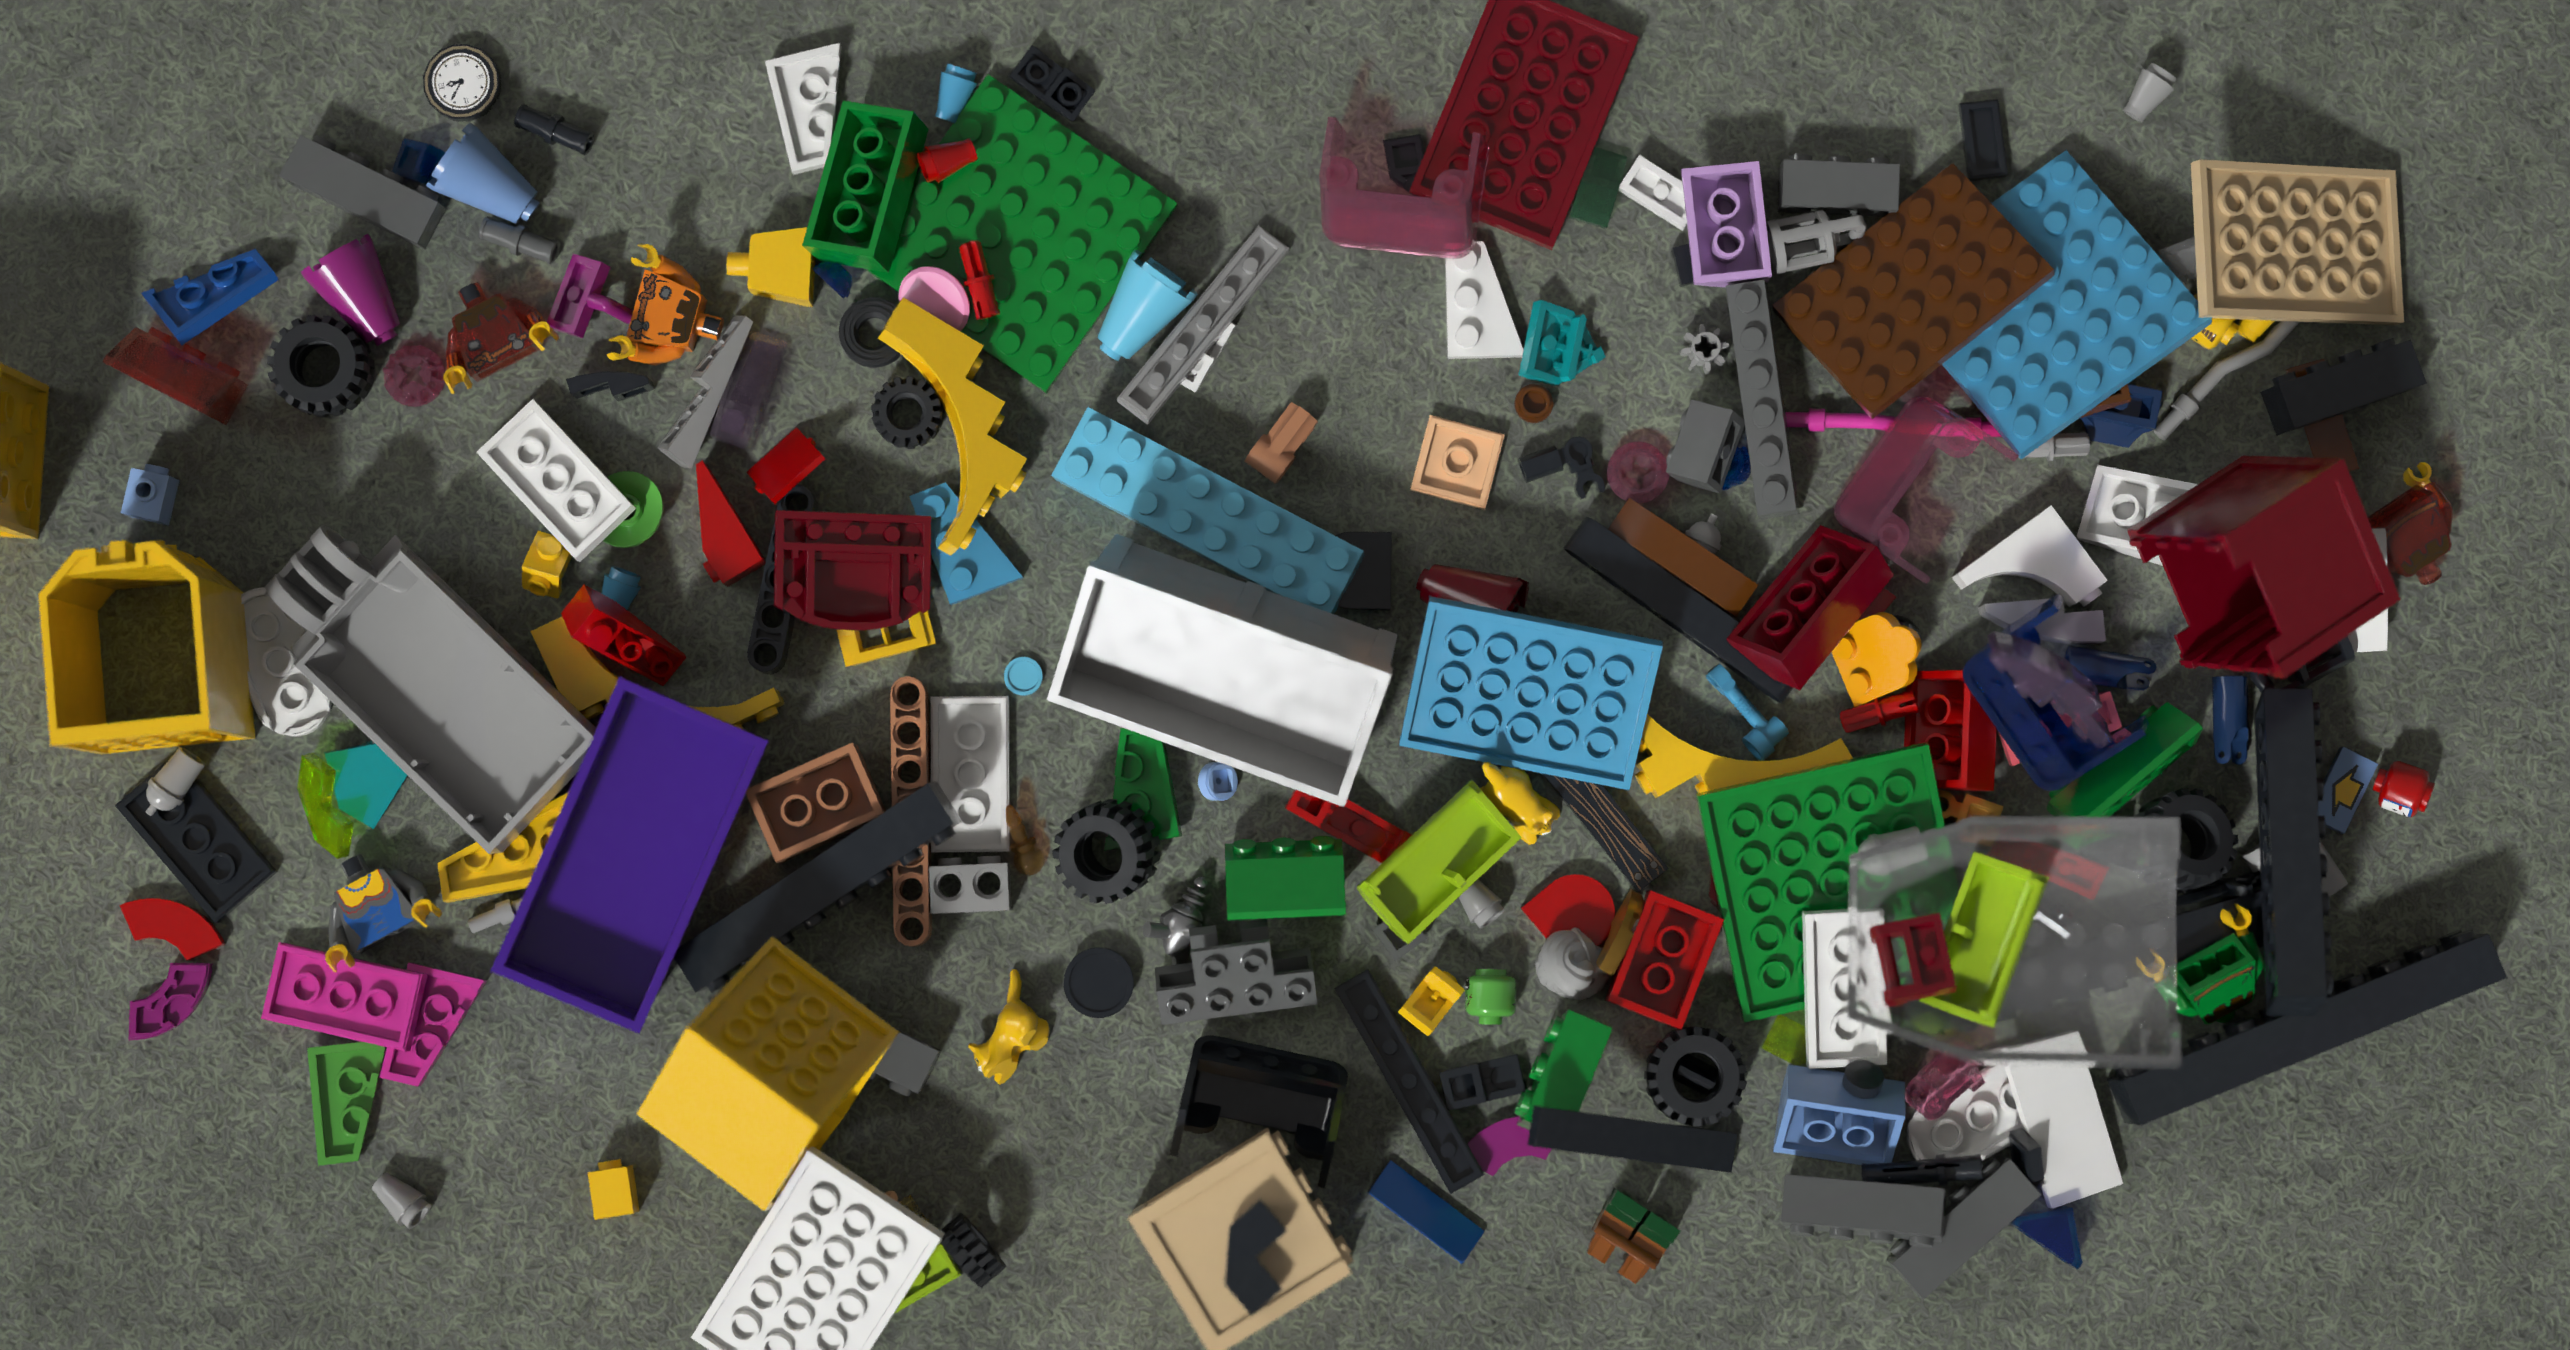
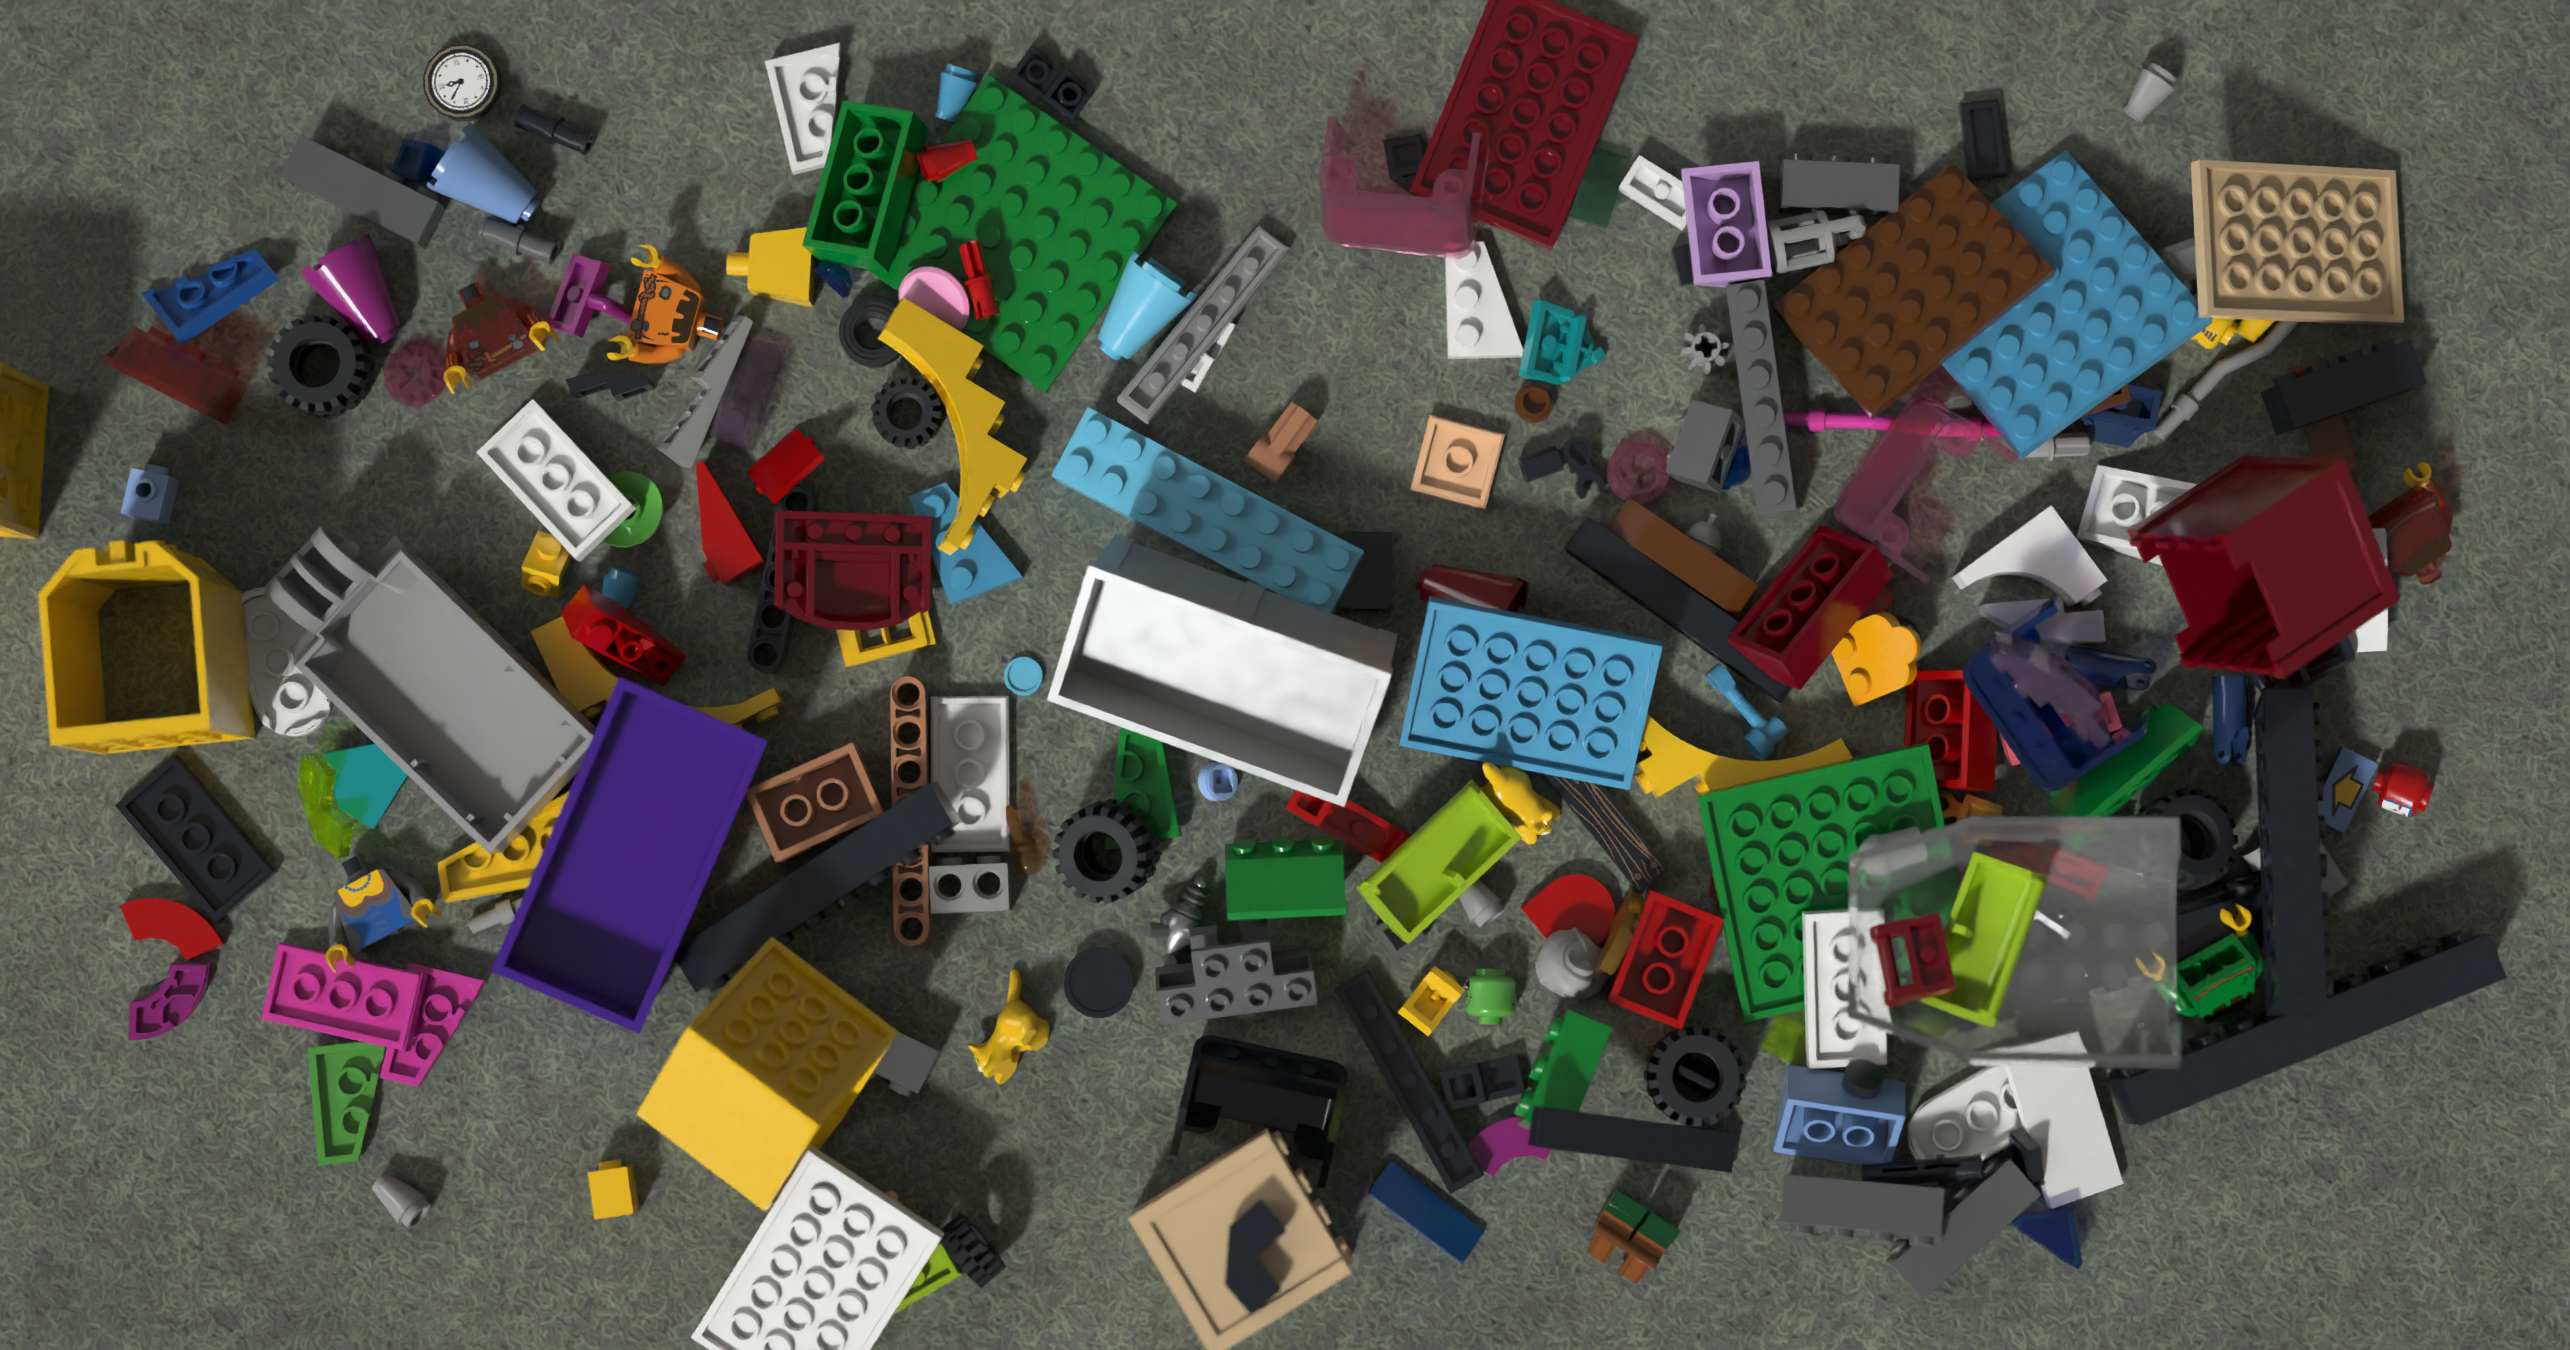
light grey piece [145,747,205,816] -> none
red axle [1840,689,1919,733] -> none
clear pink leg [1905,1043,1985,1120] -> none

